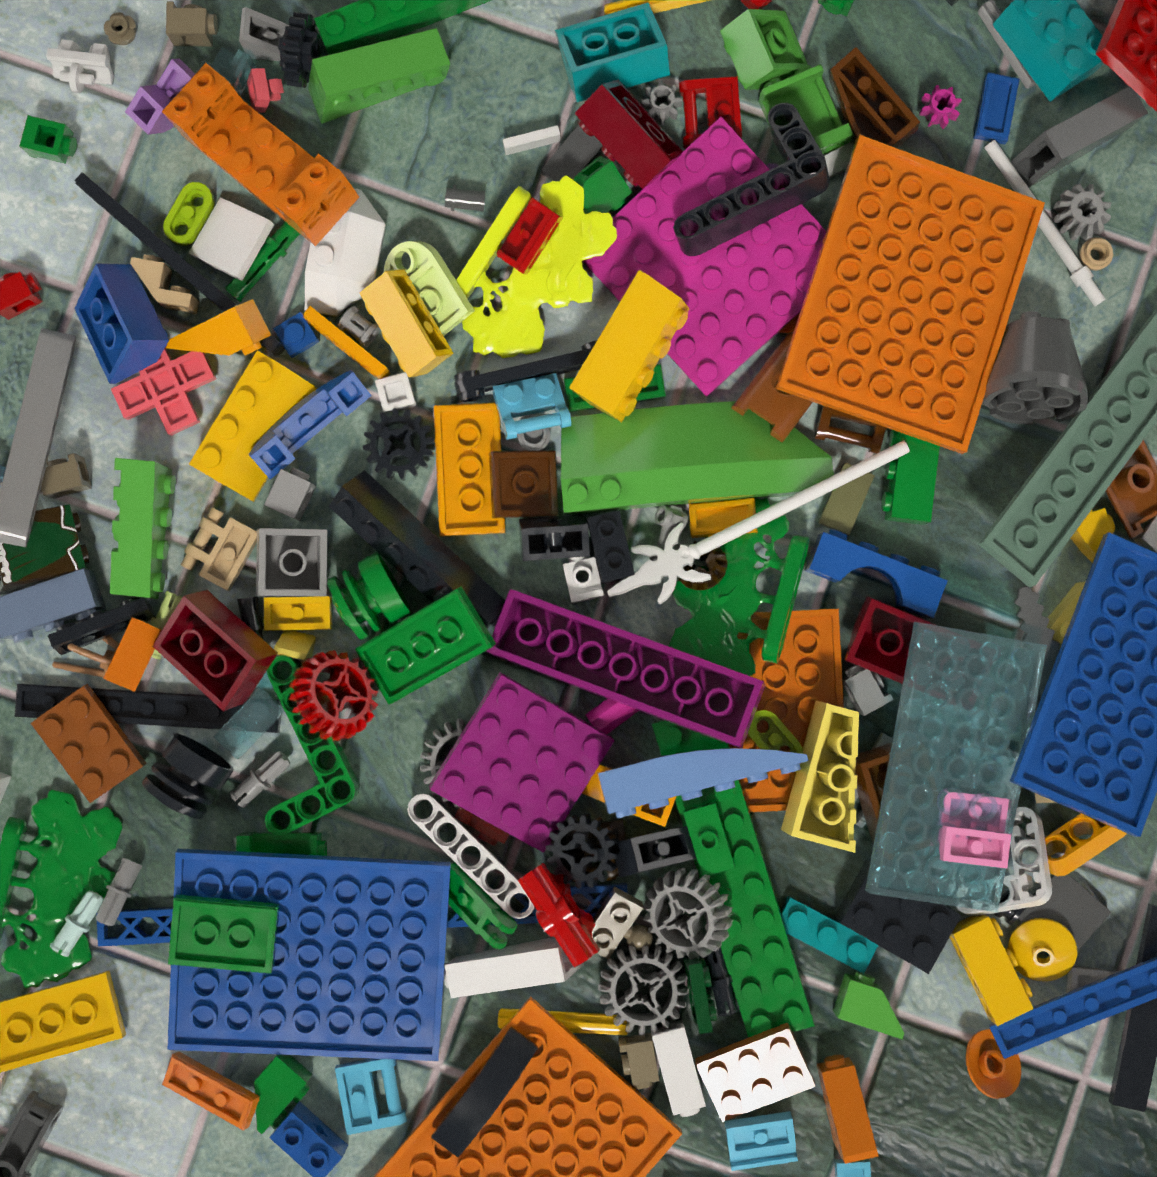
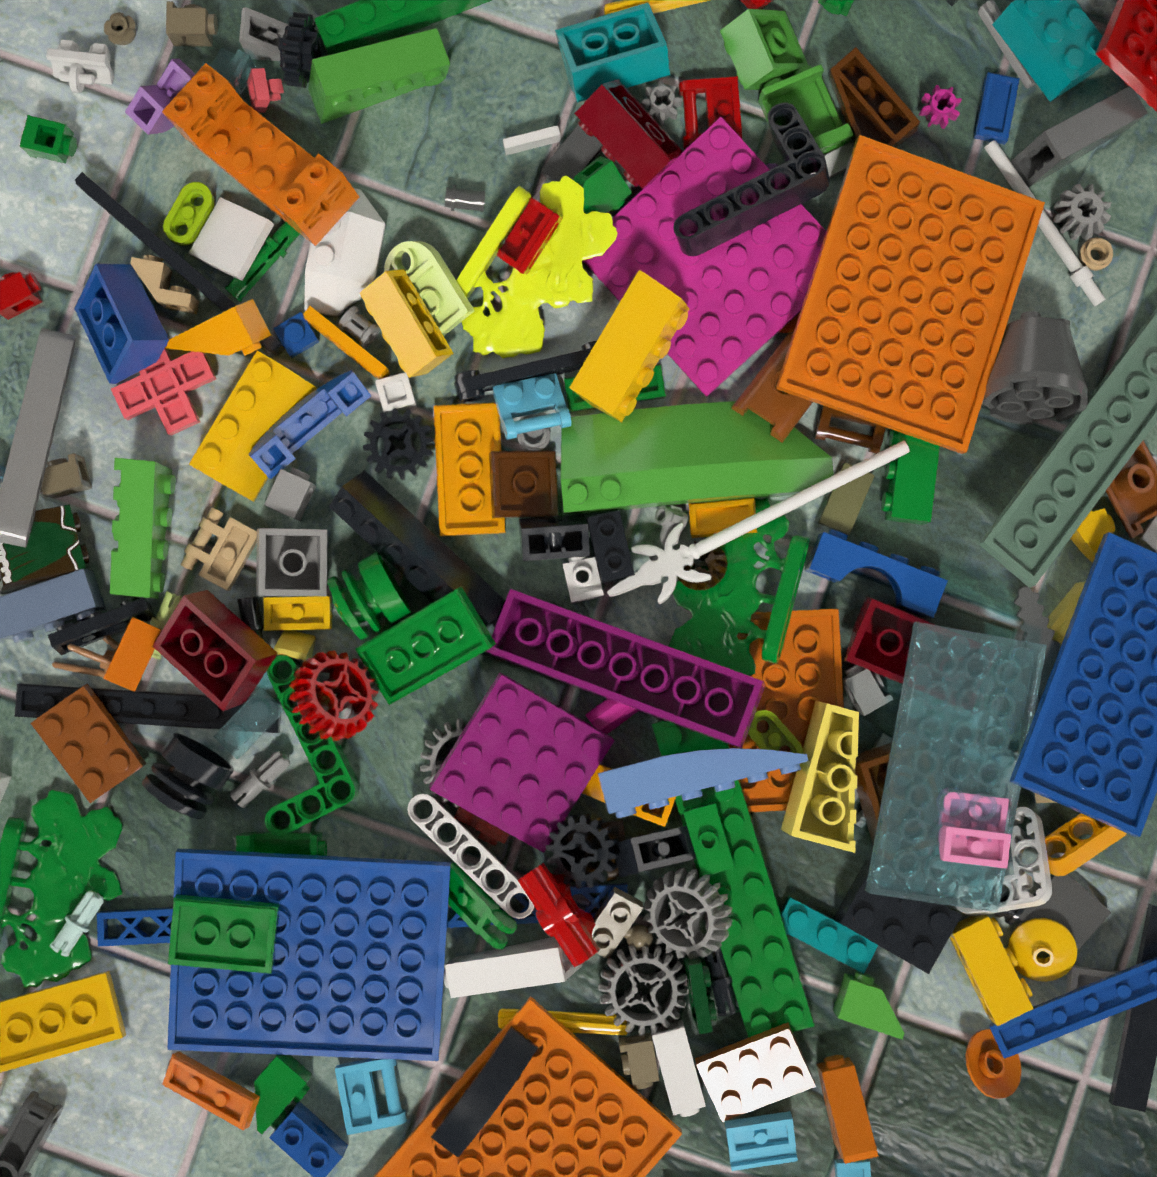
light grey axle [96,858,142,926] -> none

